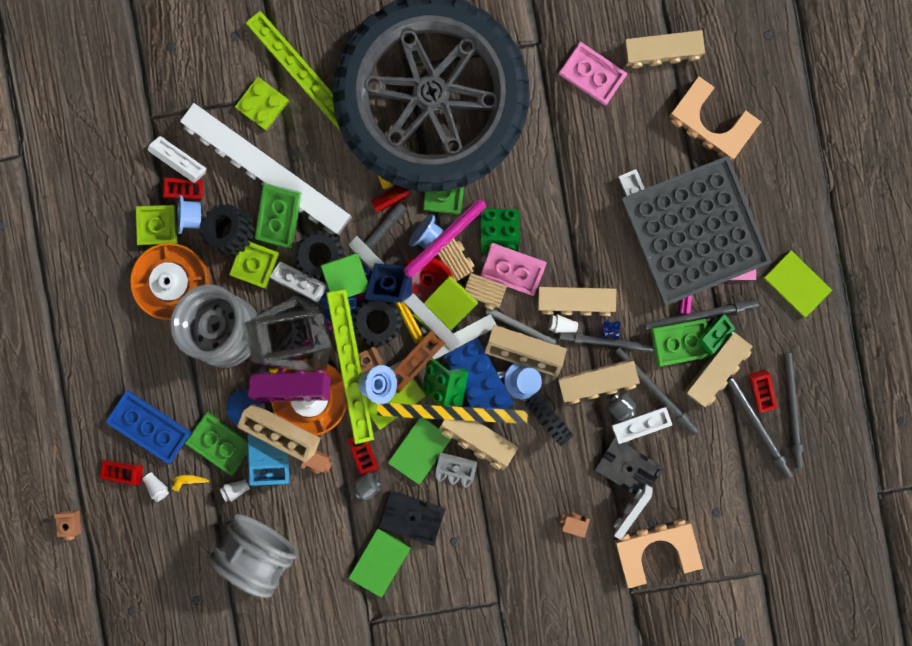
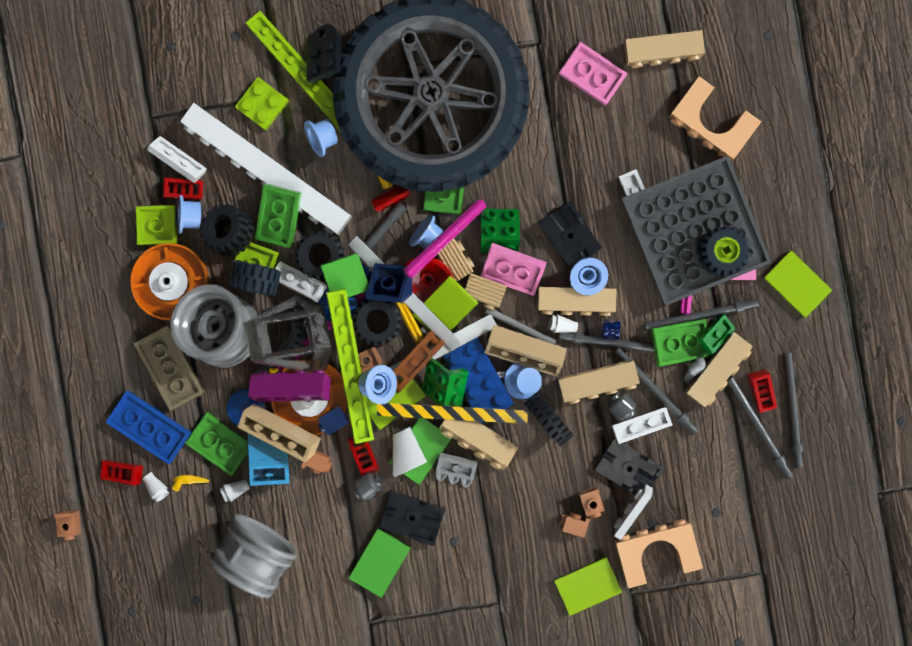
none -> dark tan plate [134,325,205,411]
none -> black wheel [228,260,281,296]
none -> light blue piece [304,119,338,157]
none -> black plate [306,24,342,84]
none -> dark blue brick [318,406,350,435]
none -> white slope [393,426,427,477]
none -> black piece [538,201,602,270]
none -> lime tile [554,556,622,616]
none -> light blue piece [570,257,608,295]
none -> nougat brick [578,487,605,519]
none -> light grey arm [684,358,706,383]
none -> black wheel [697,226,751,277]

